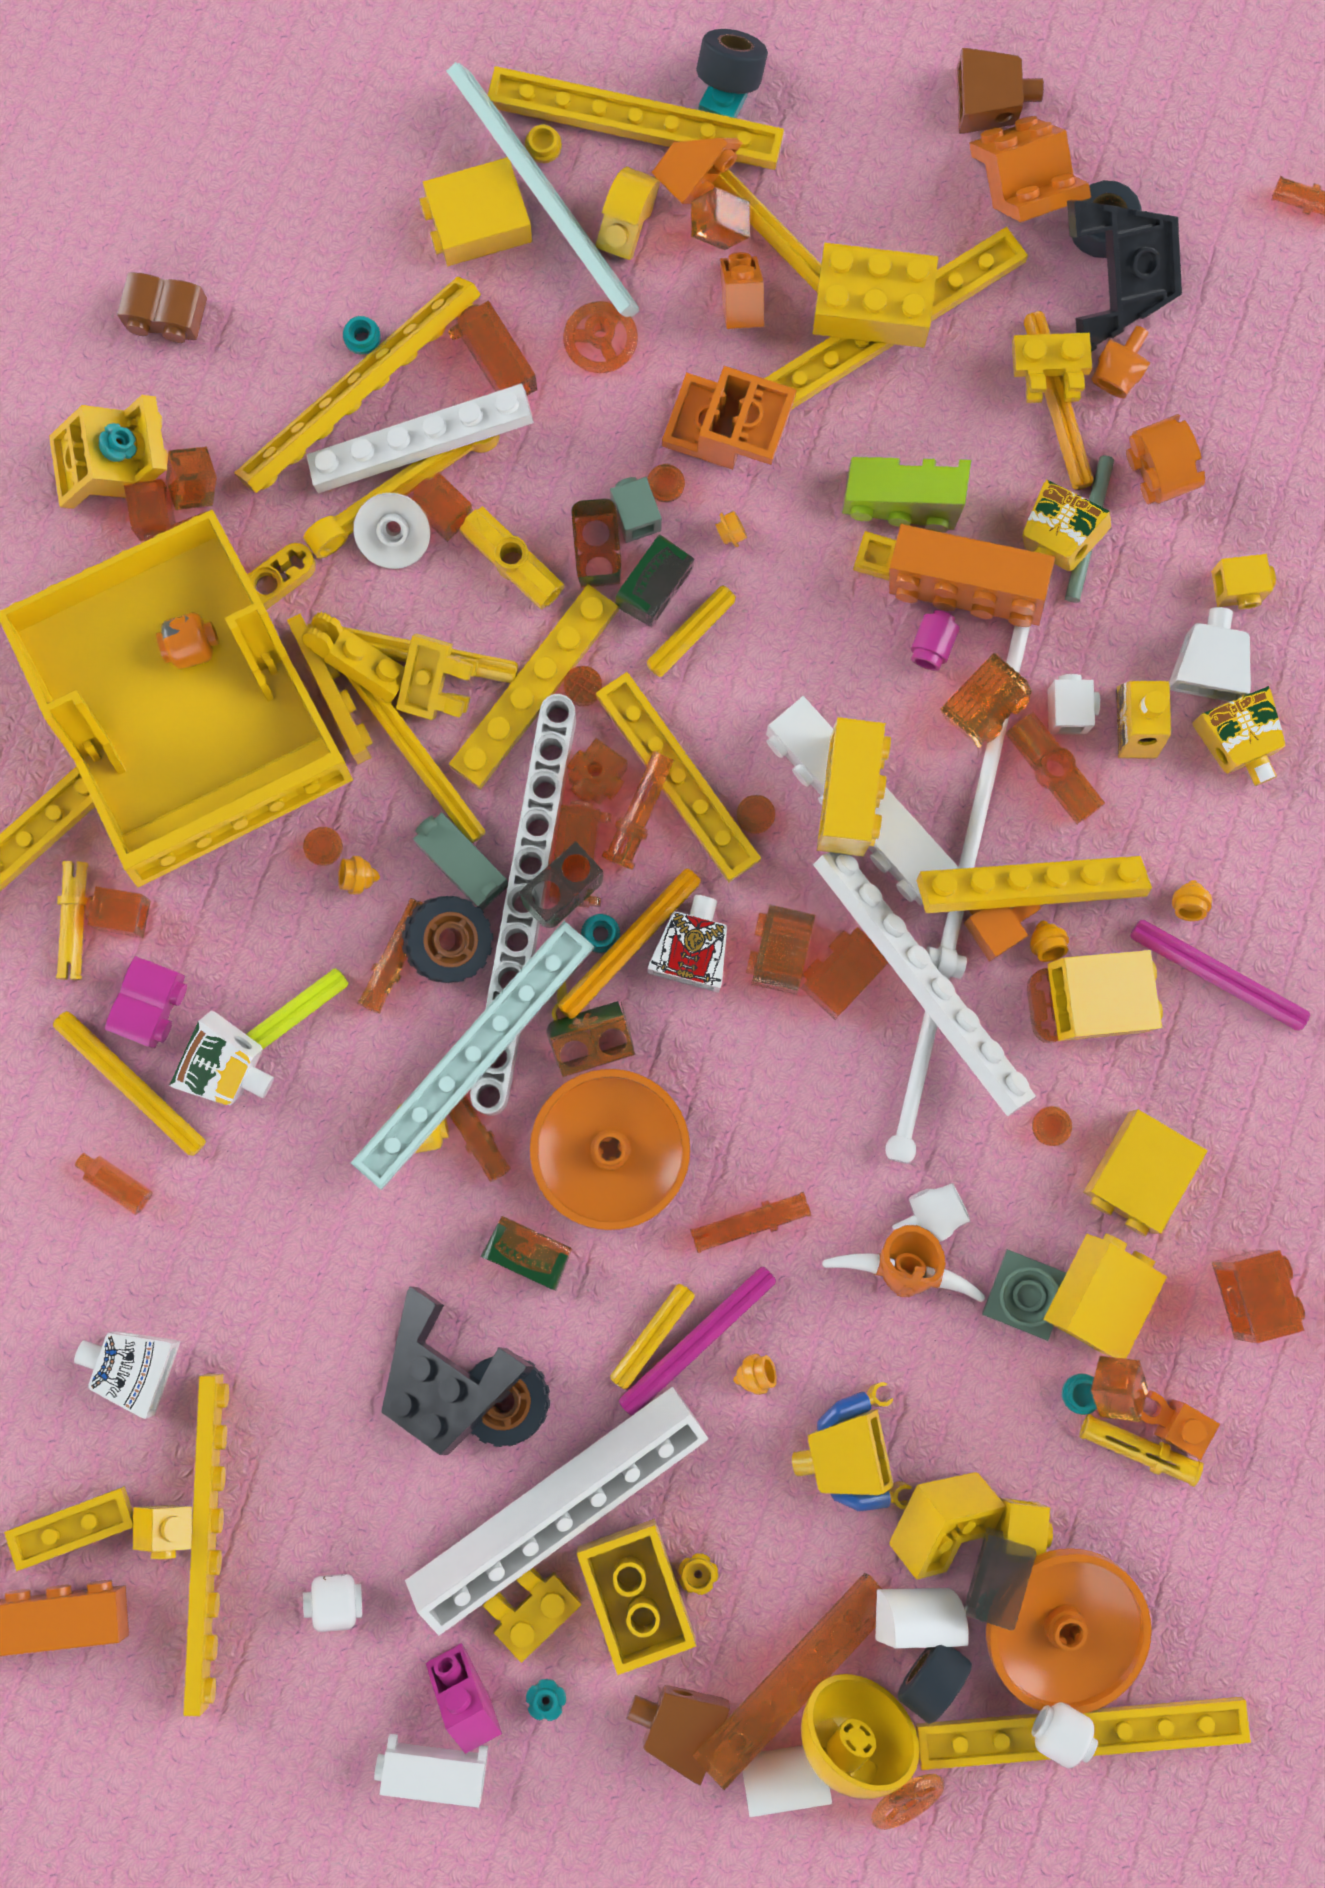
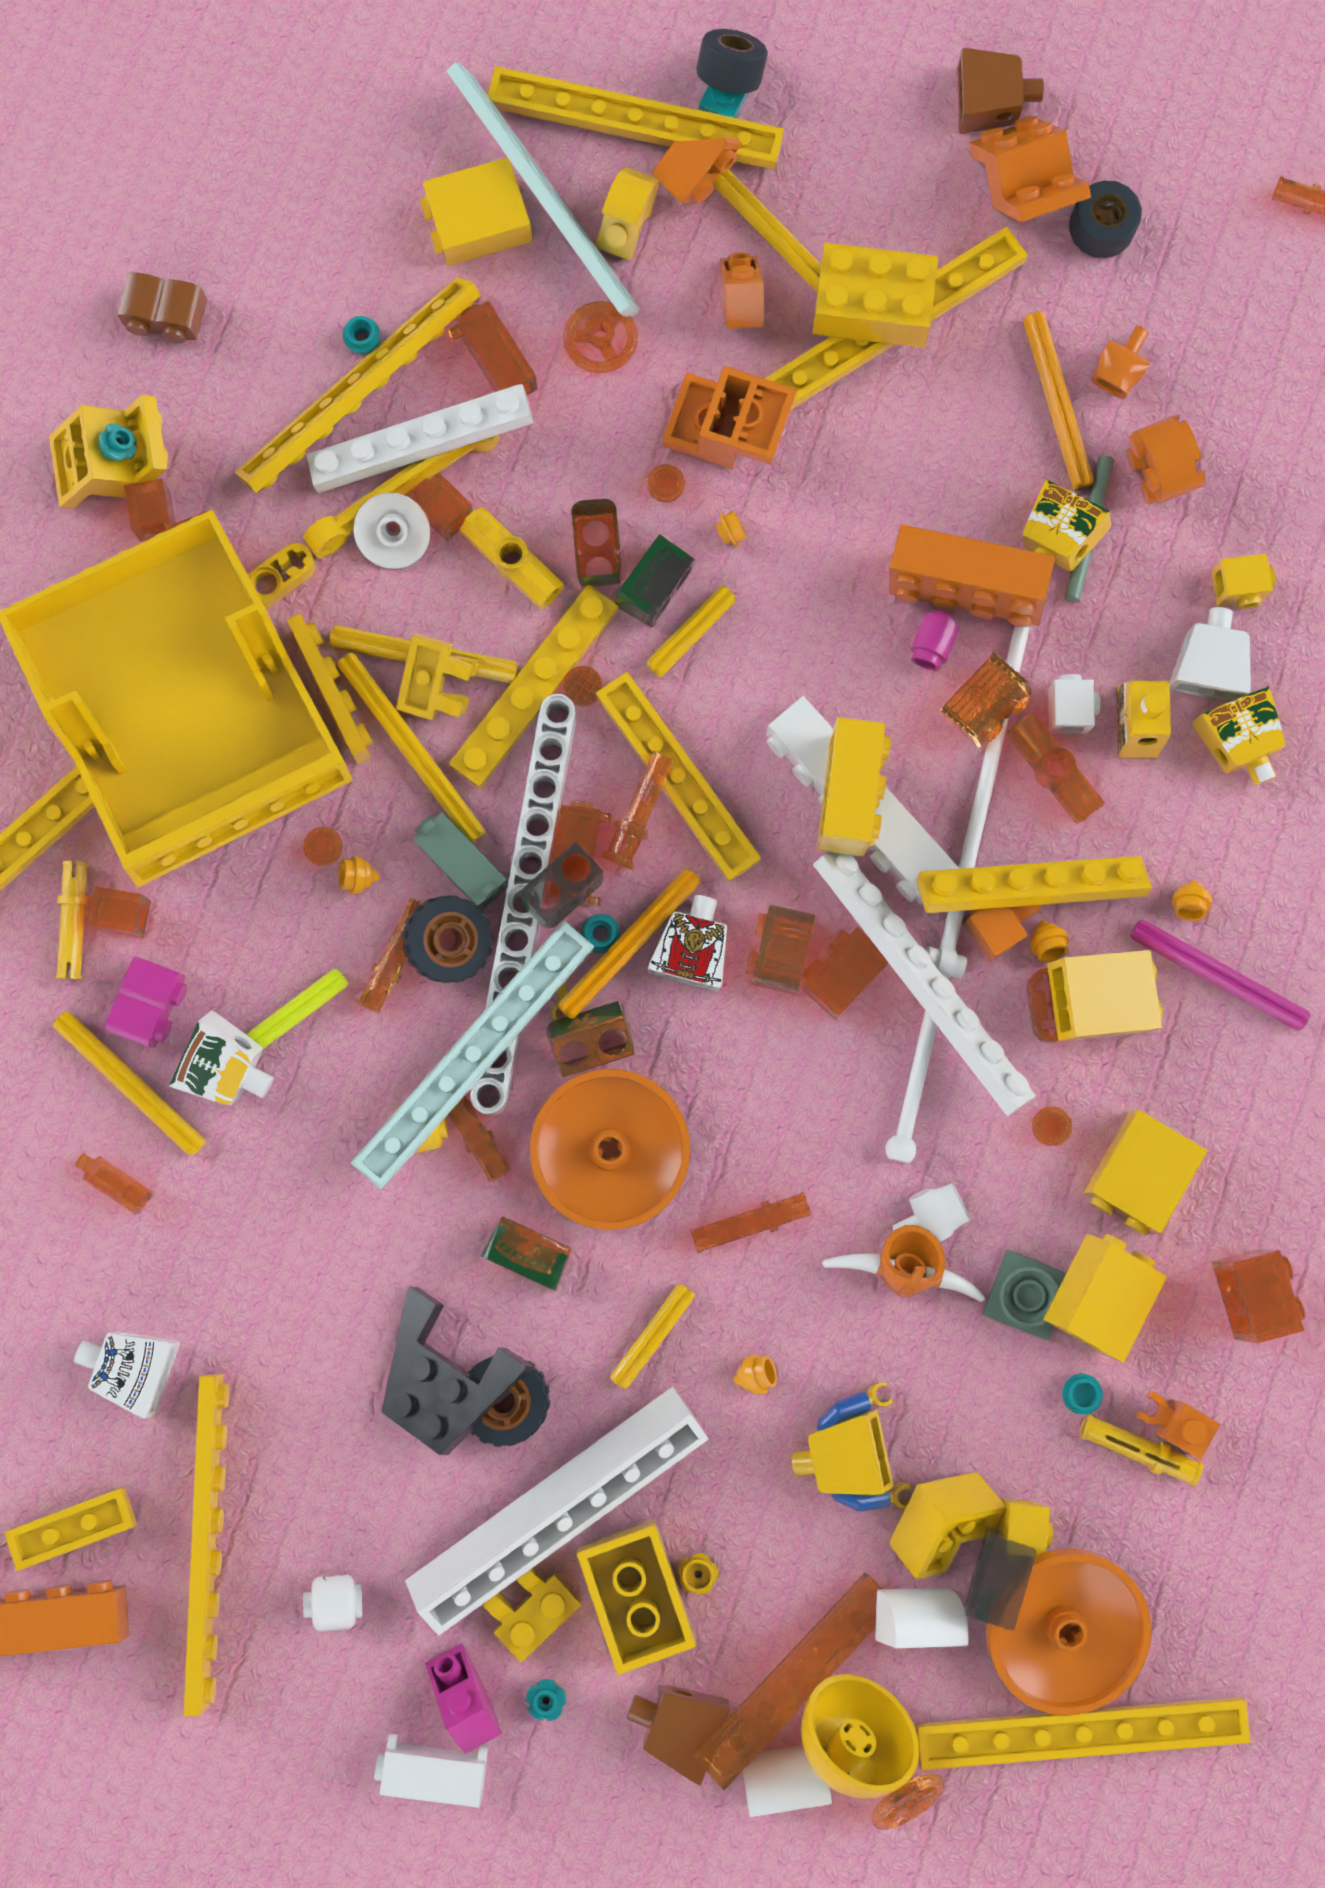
yellow brick [133,1505,192,1559] -> none
orange head [156,612,219,669] -> none
clear orange brick [165,446,217,510] -> none
yellow hinge [301,611,405,703] -> none
yellow plate [525,124,562,163] -> none
clear orange brick [567,738,628,805] -> none
sand green brick [610,477,662,543] -> none
dark pink axle [619,1267,776,1416] -> none
clear orange brick [691,187,750,250] -> none
clear orange plate [736,795,775,834] -> none
lime wedge [842,457,971,532] -> none
yellow tile [853,531,896,581] -> none
black wheel [897,1645,972,1724] -> none
yellow plate [1012,333,1092,403] -> none
white head [1031,1702,1098,1769] -> none
black wing [1067,200,1182,352] -> none
clear orange brick [1091,1356,1148,1422] -> none

